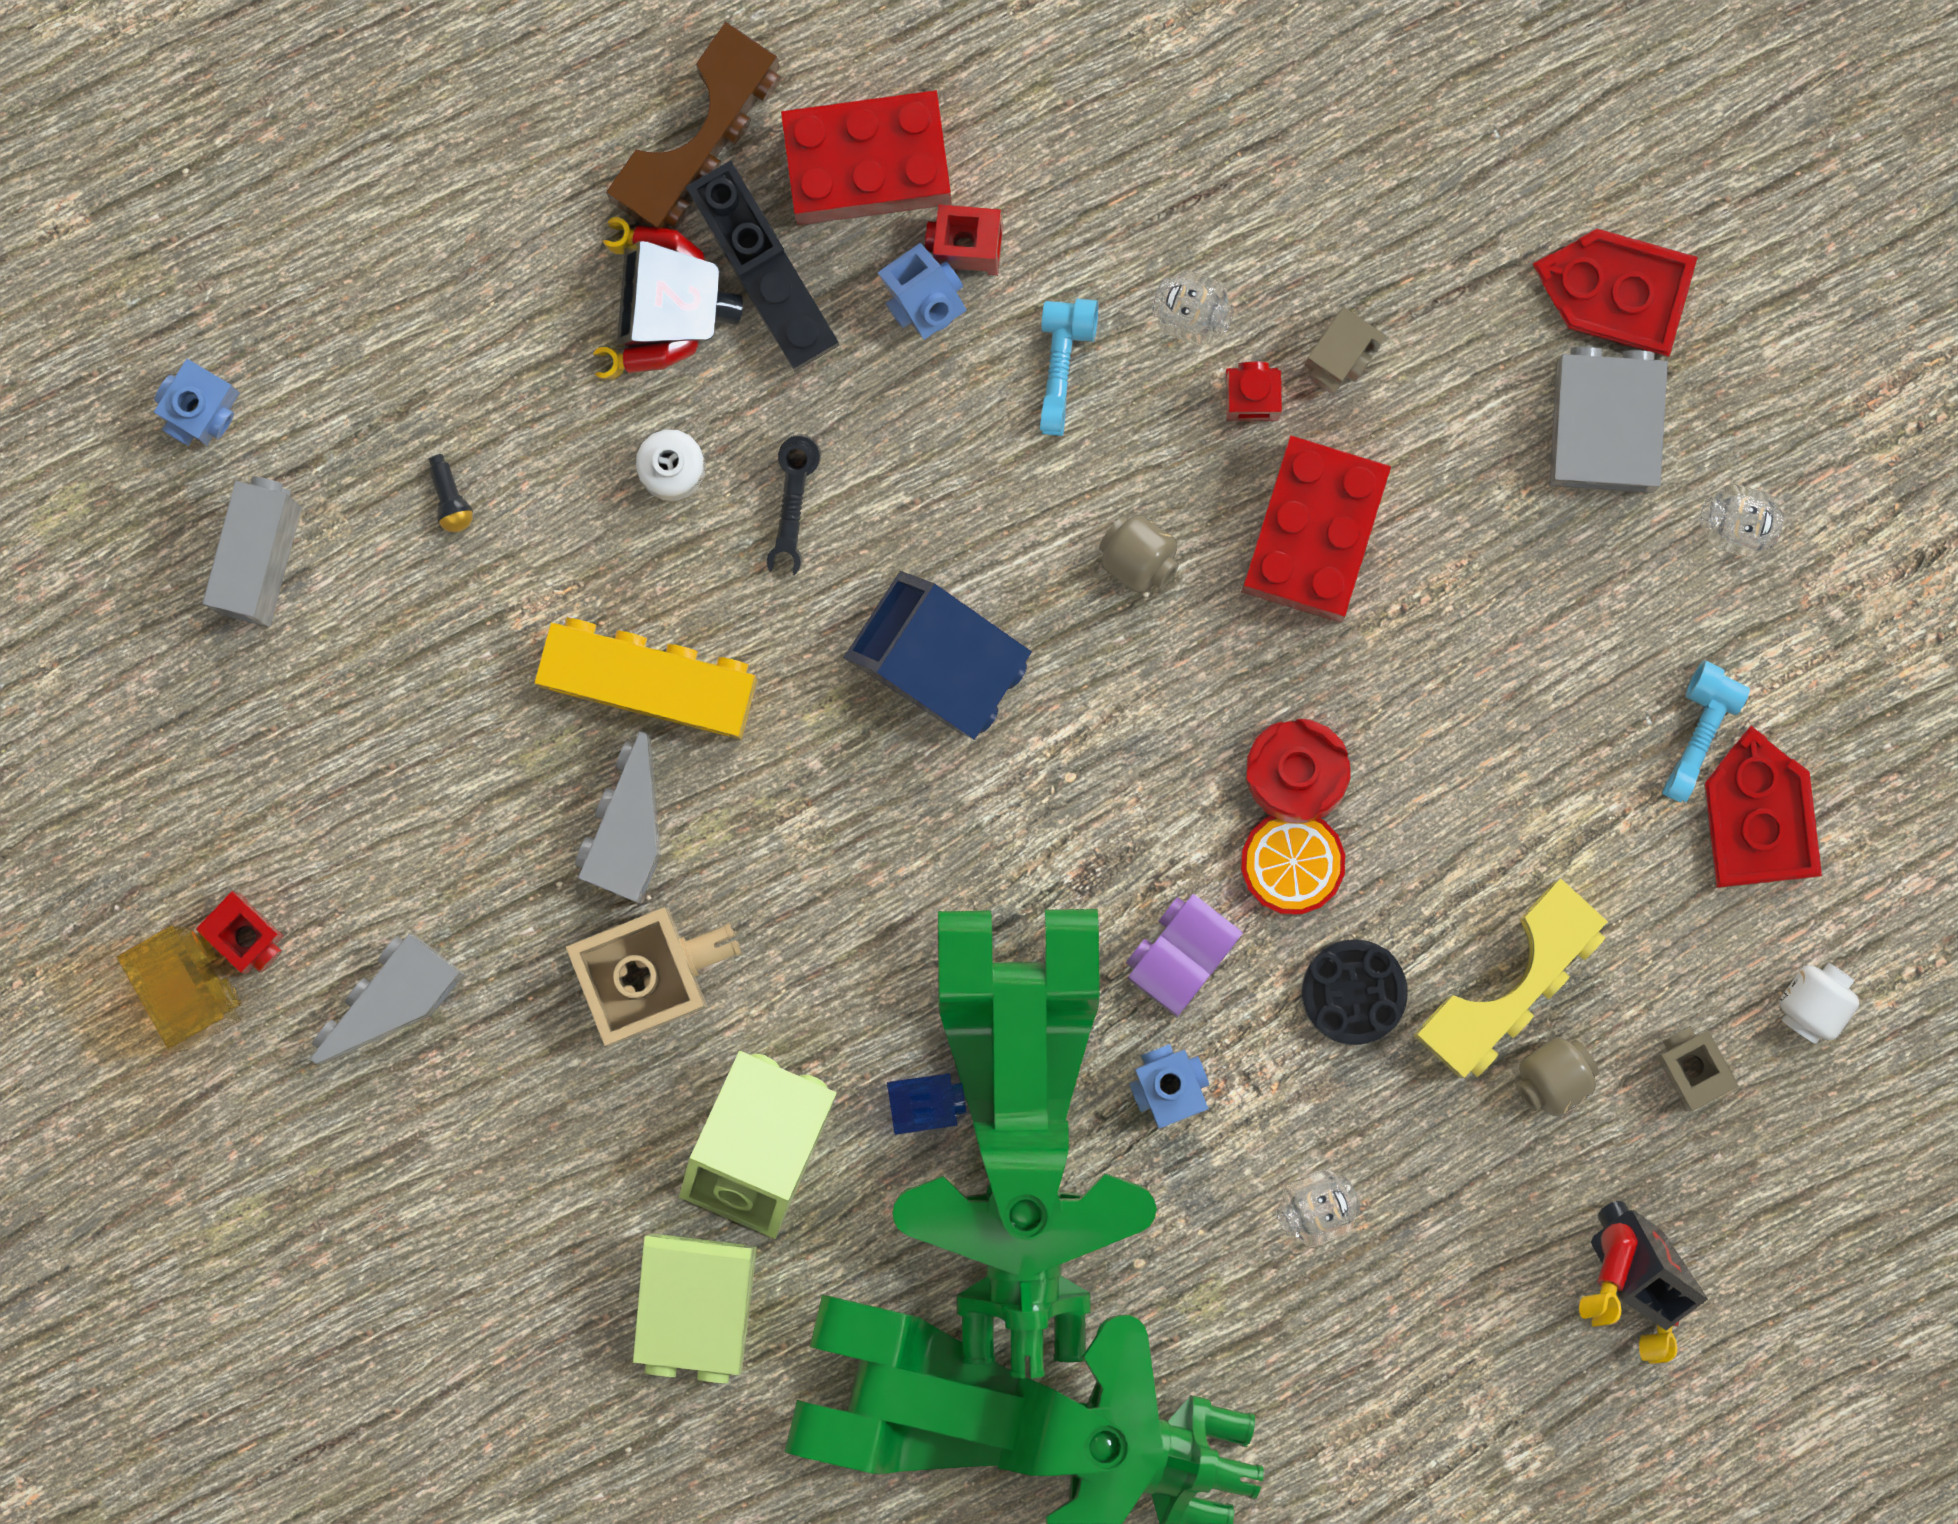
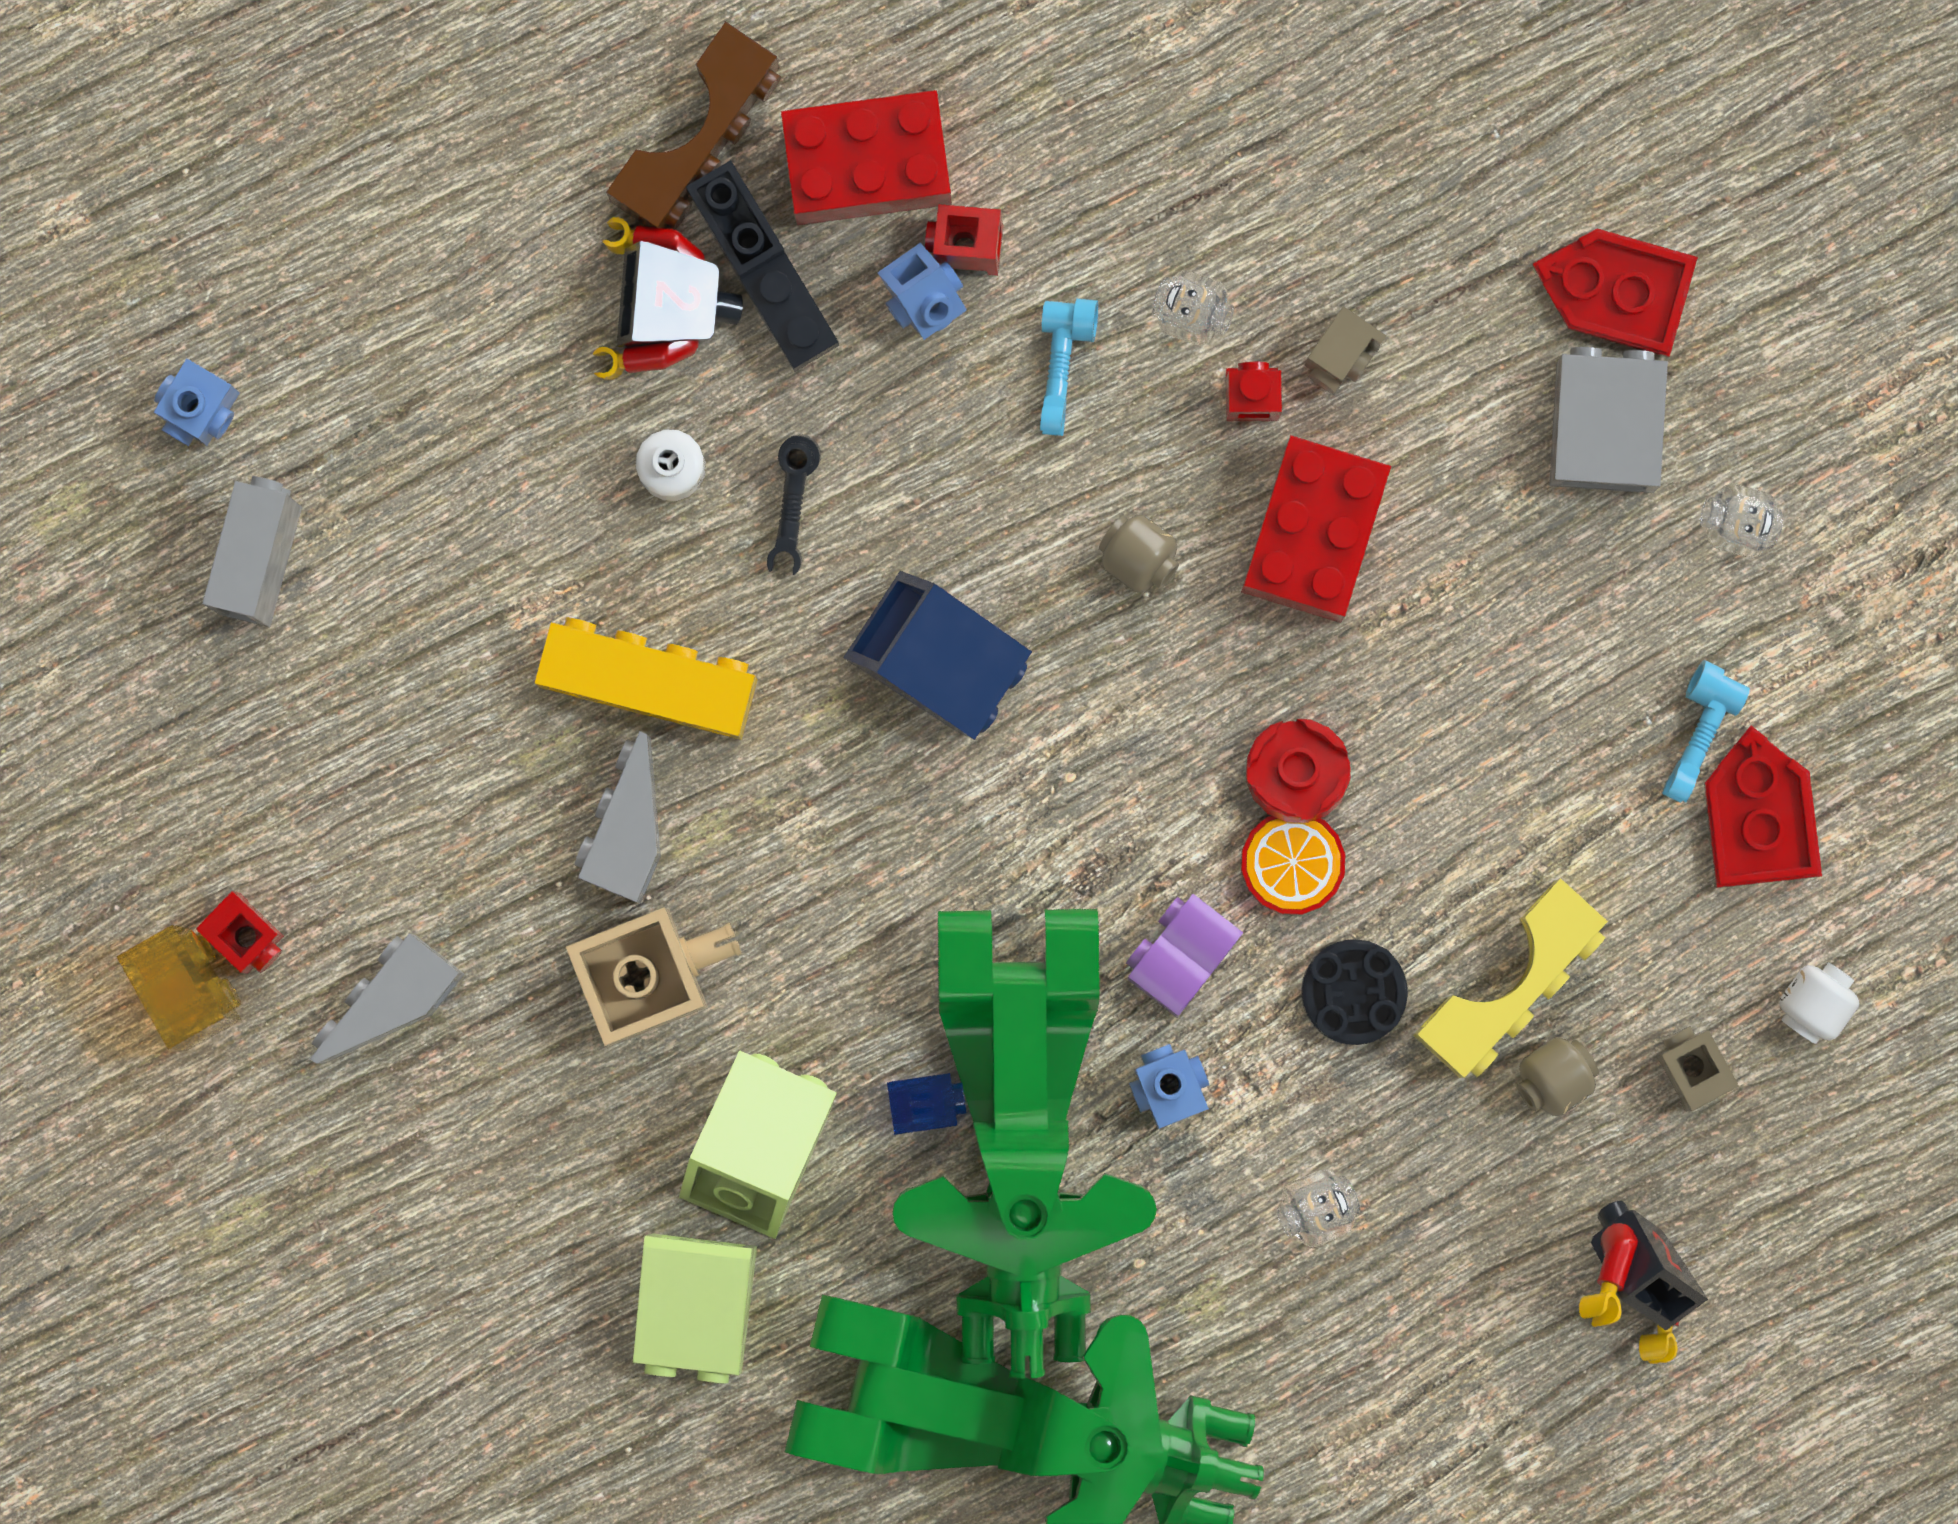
black piece [428,454,473,533] -> none

